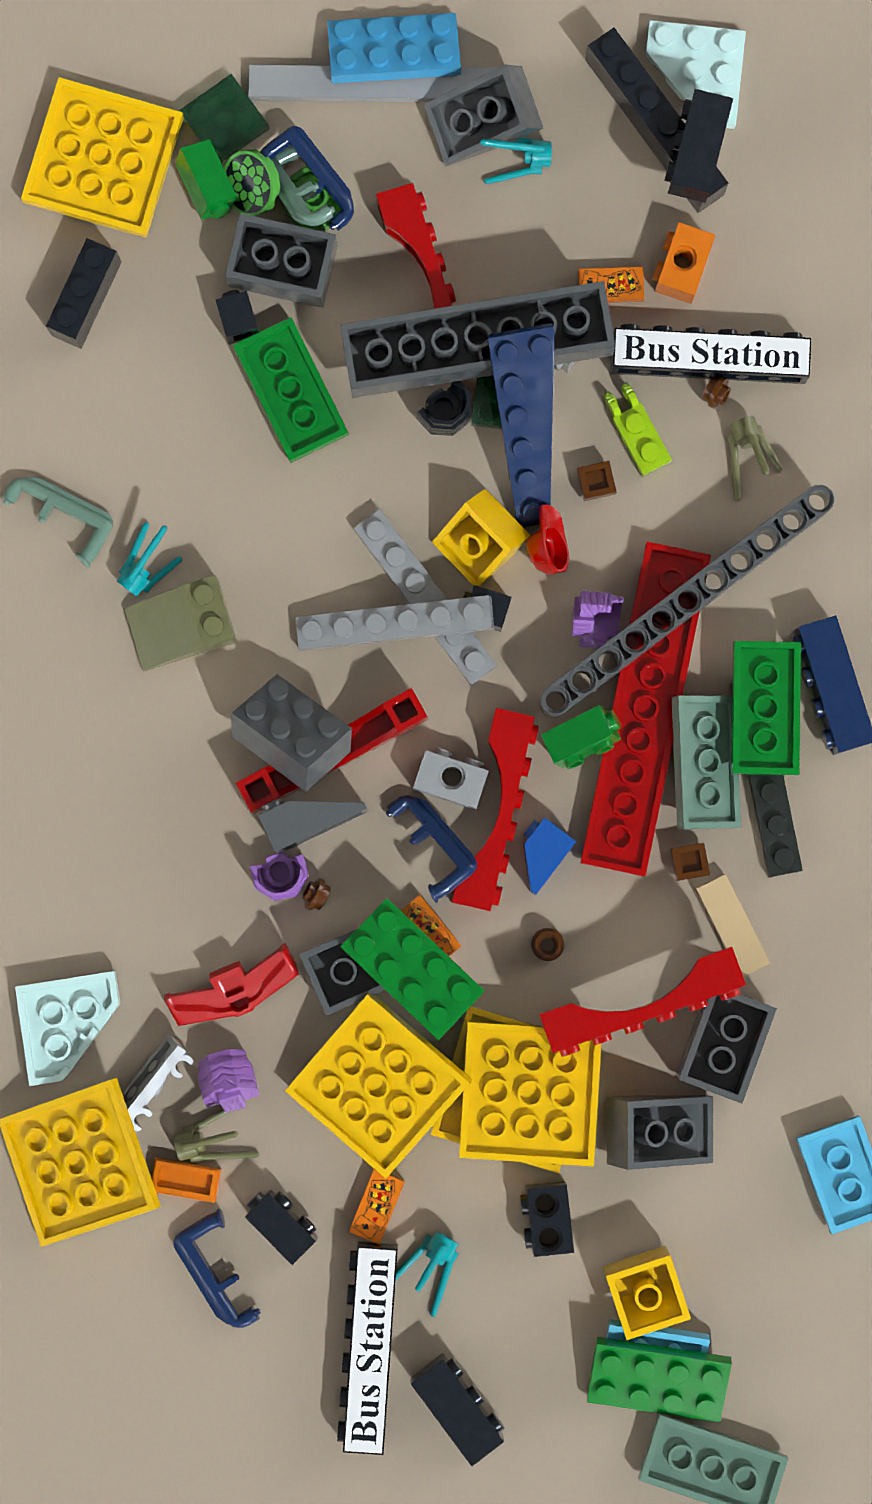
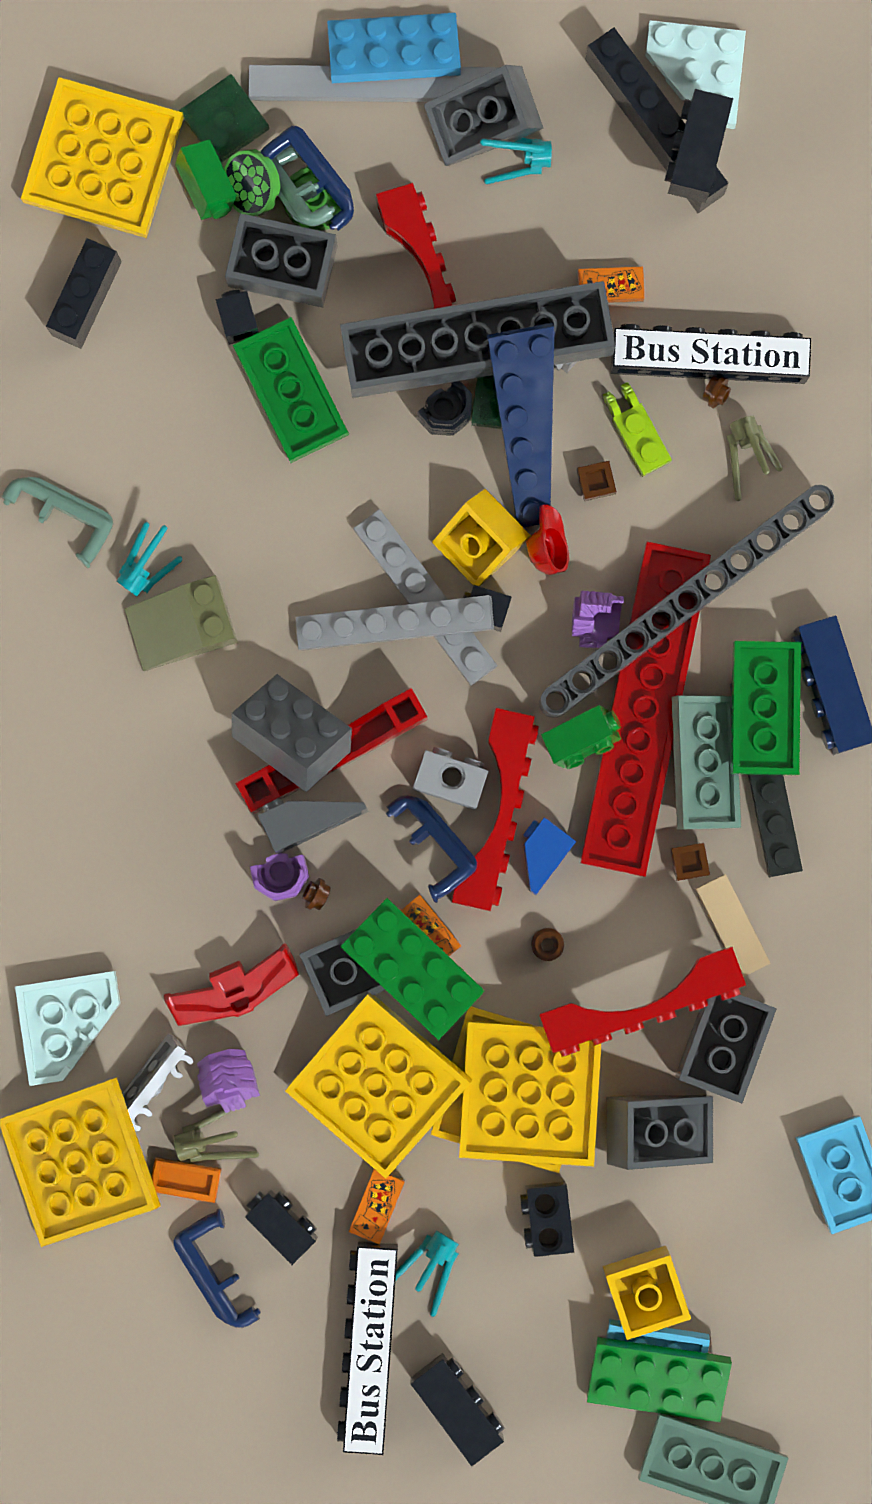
orange brick [652,222,716,304] -> none

